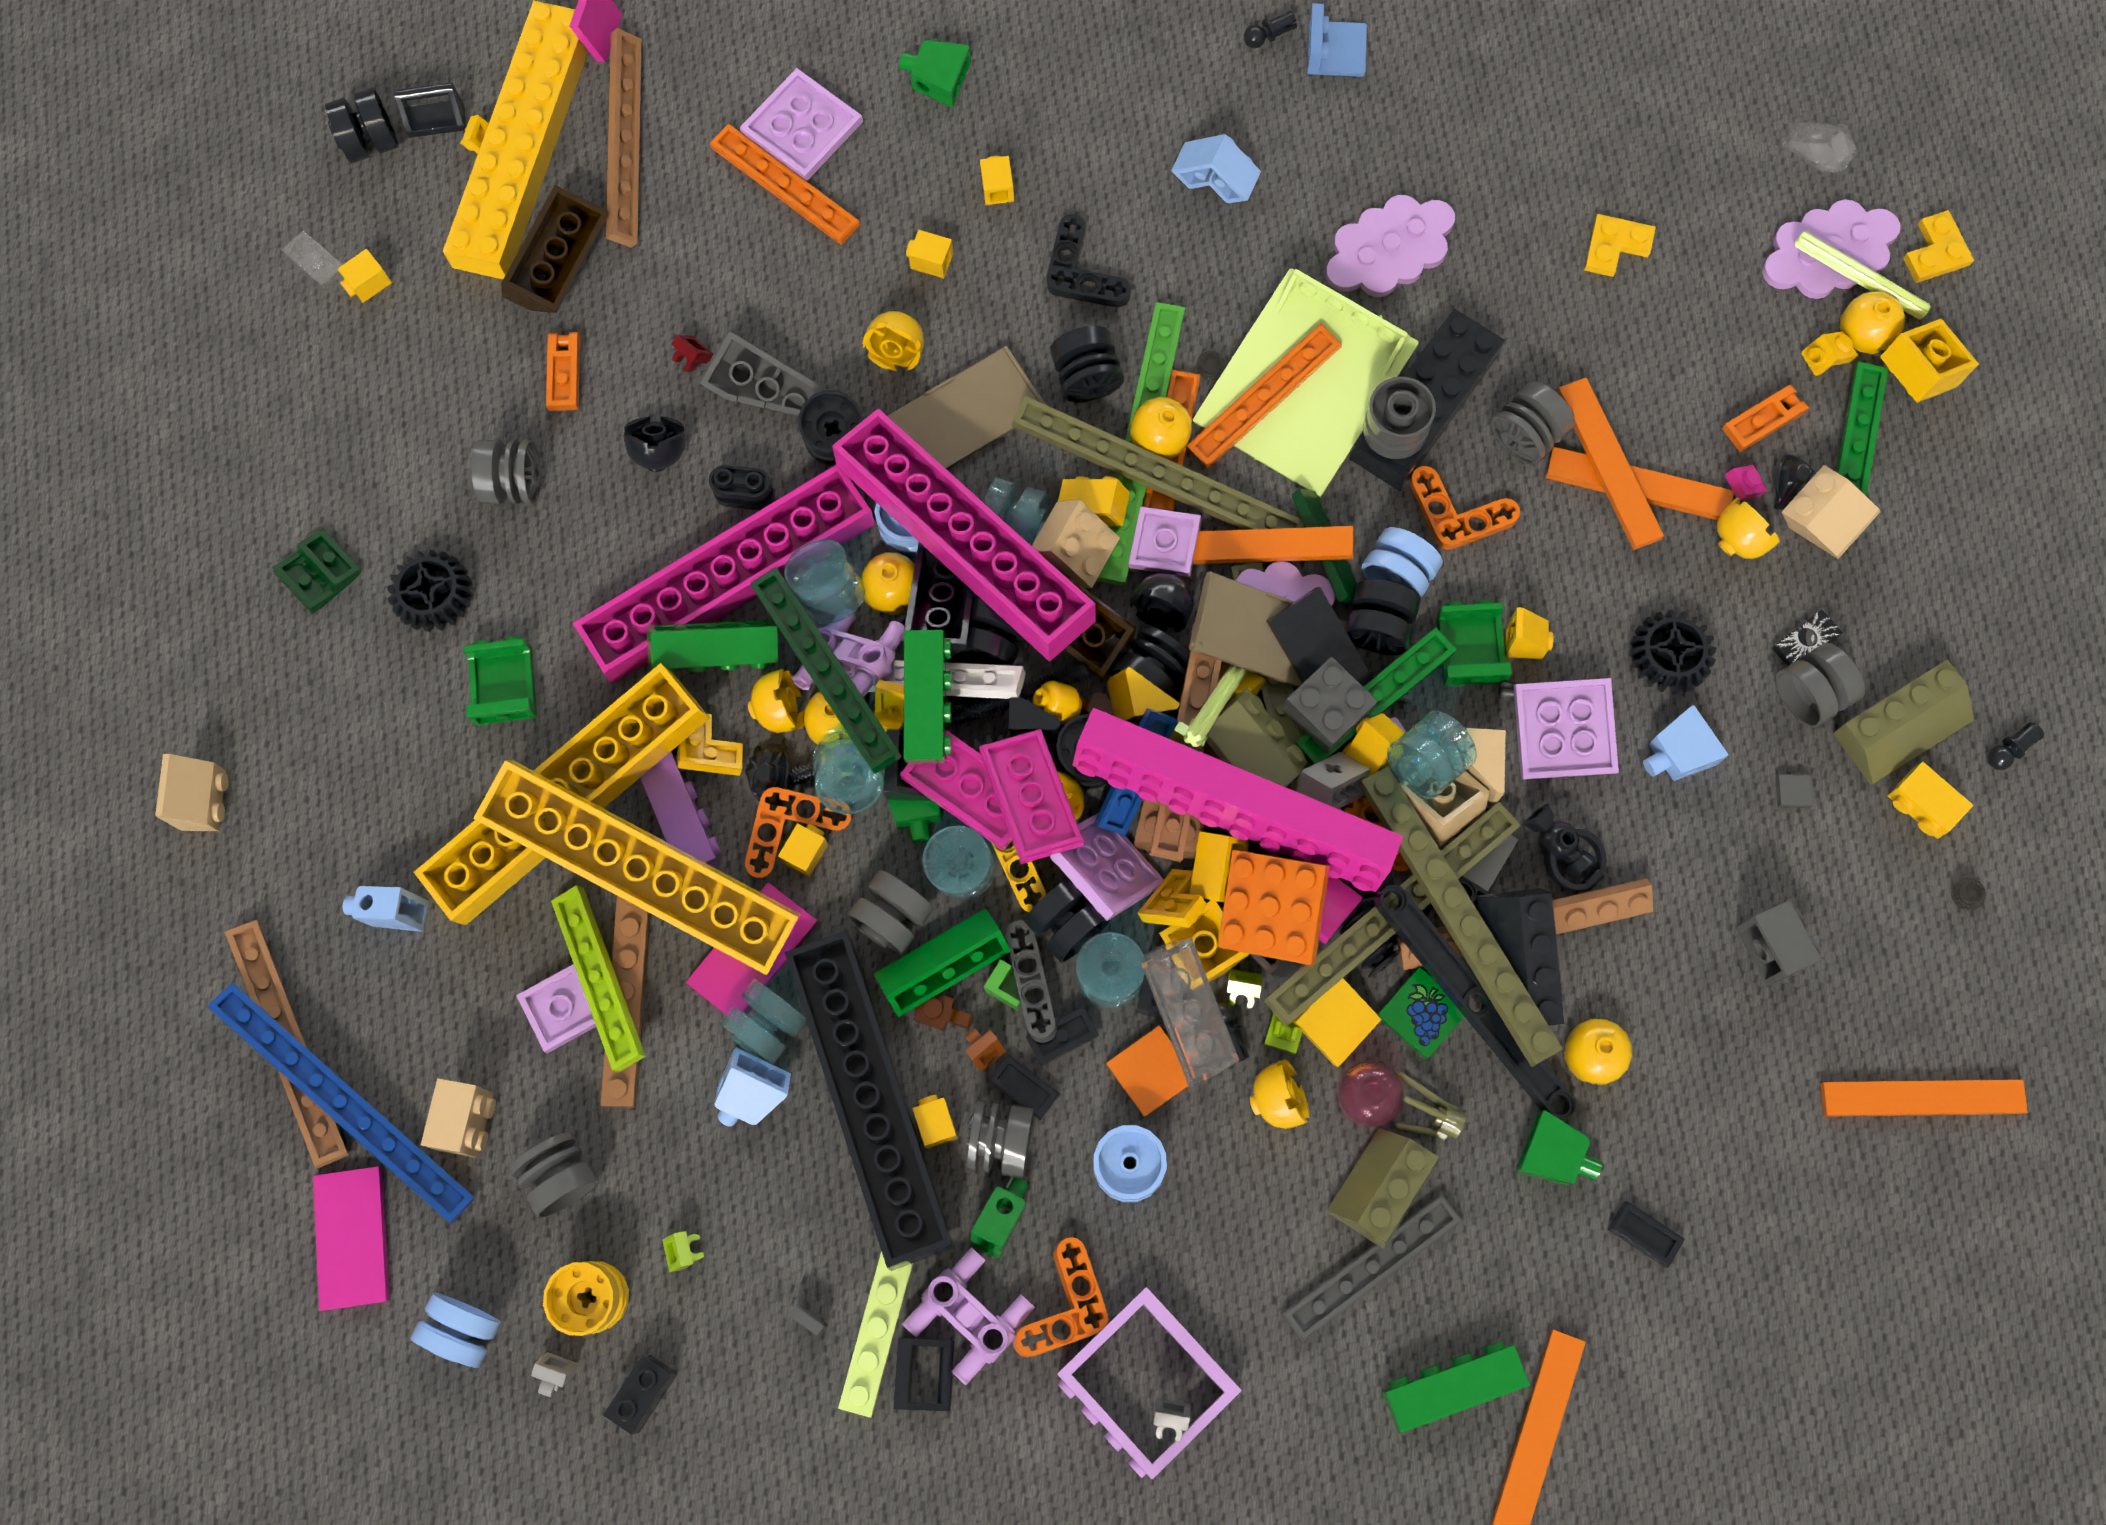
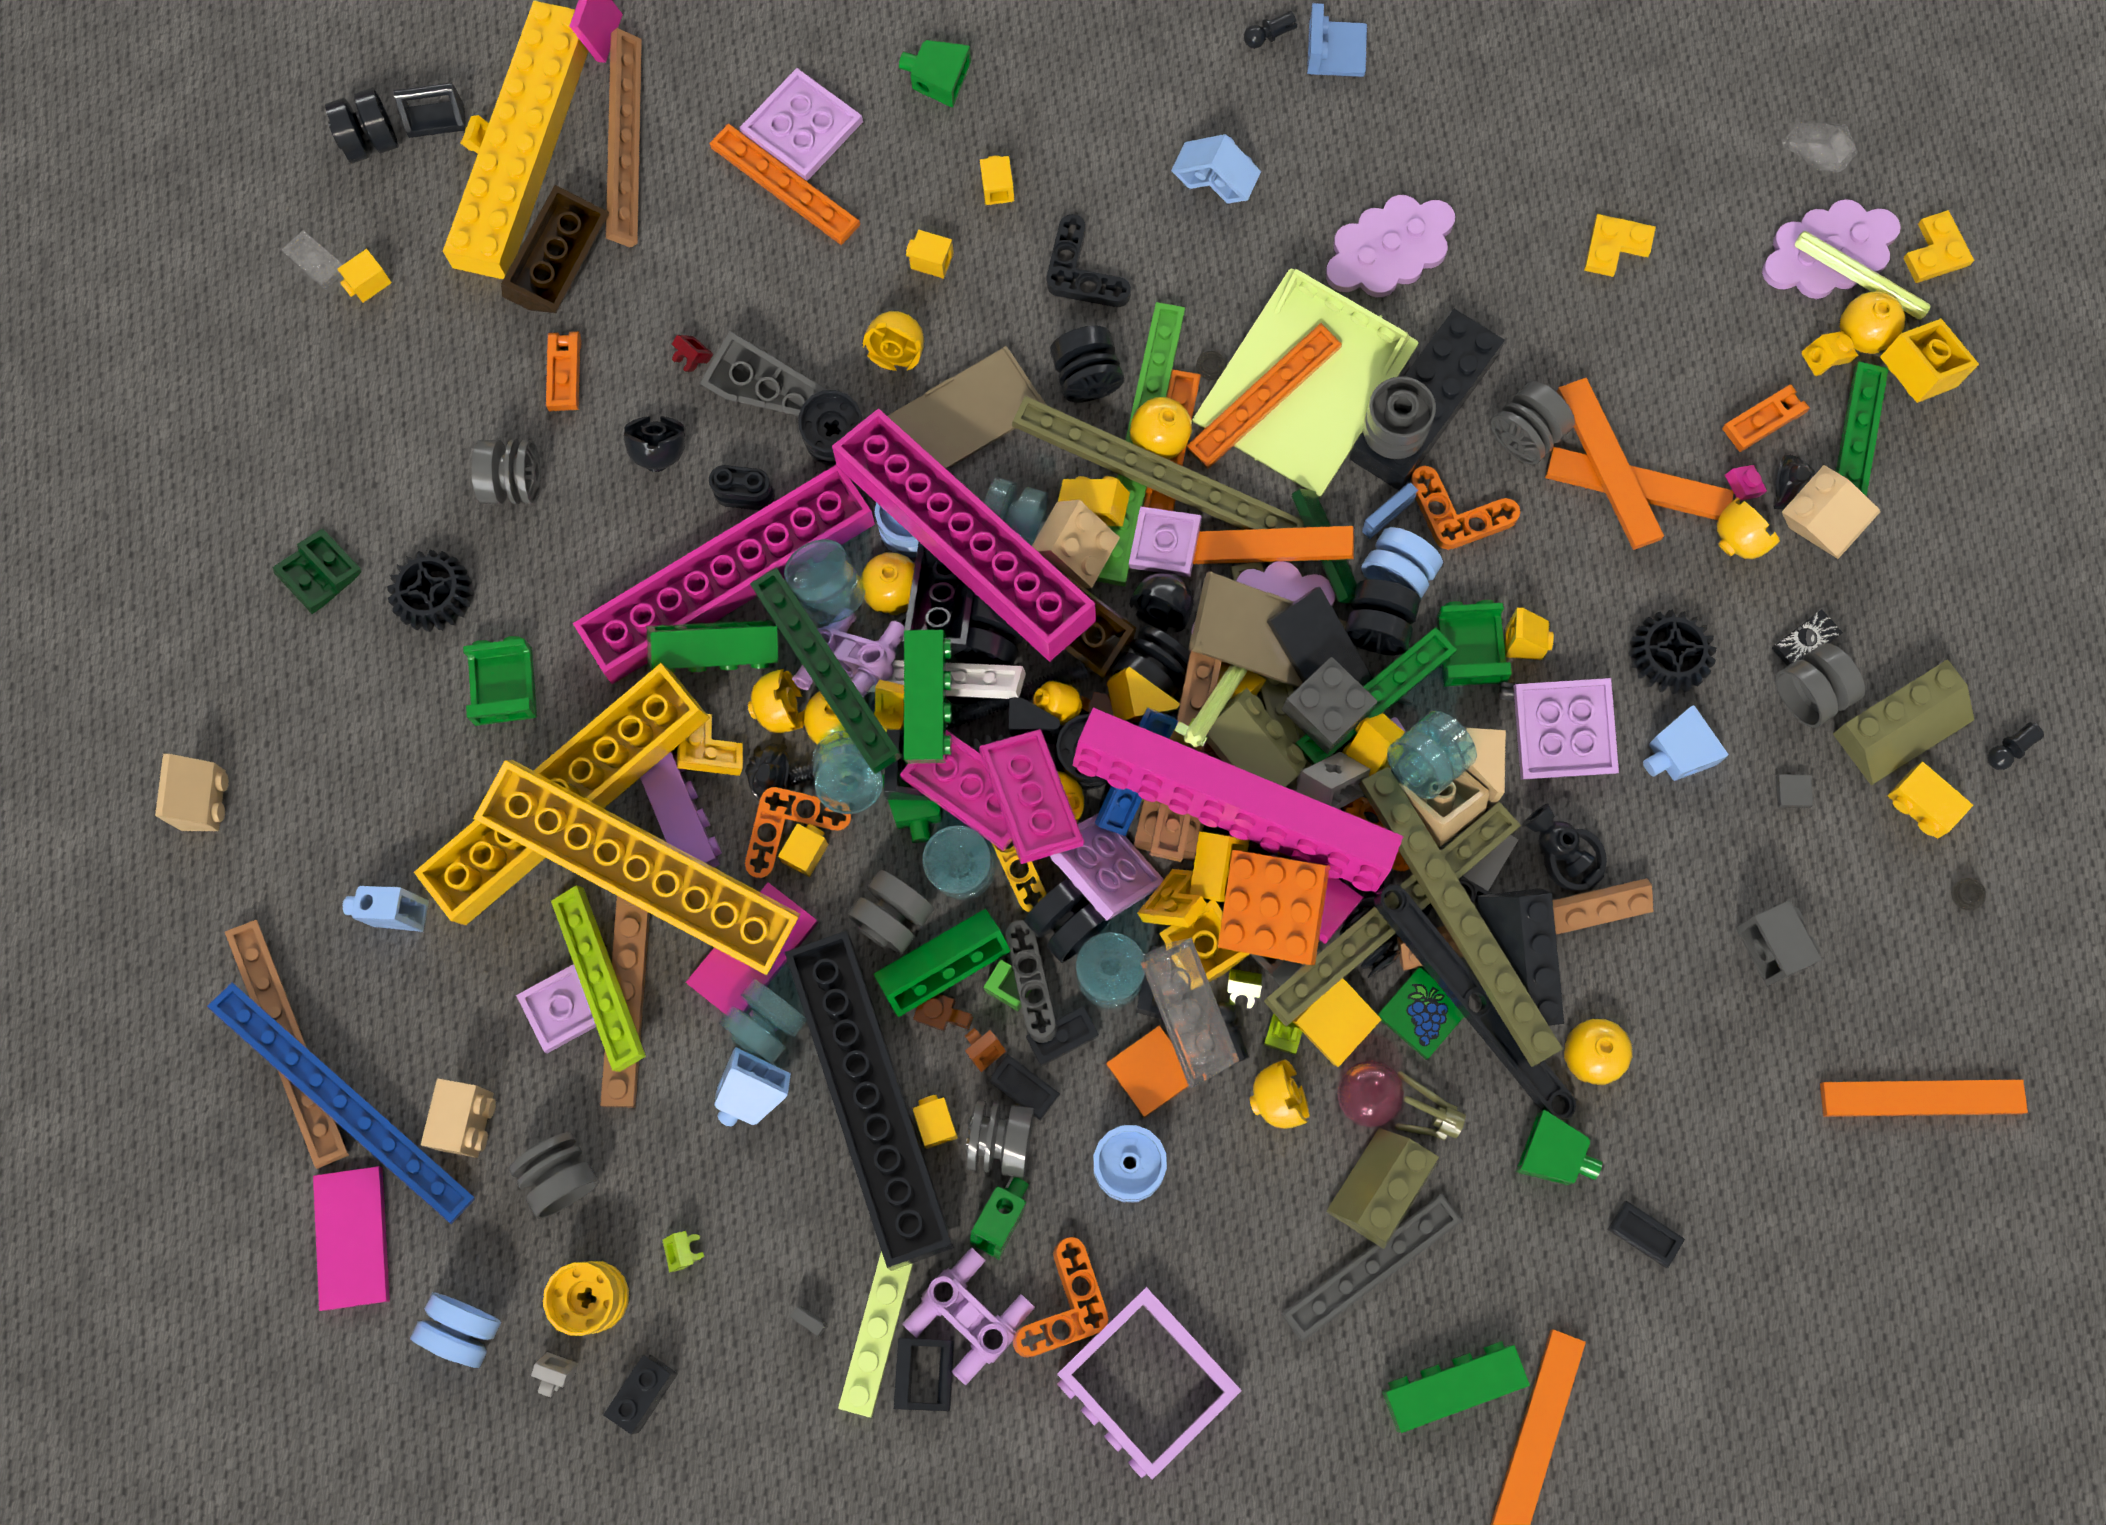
tile [1153,1398,1191,1442] -> none
none -> medium blue tile [1362,483,1418,539]

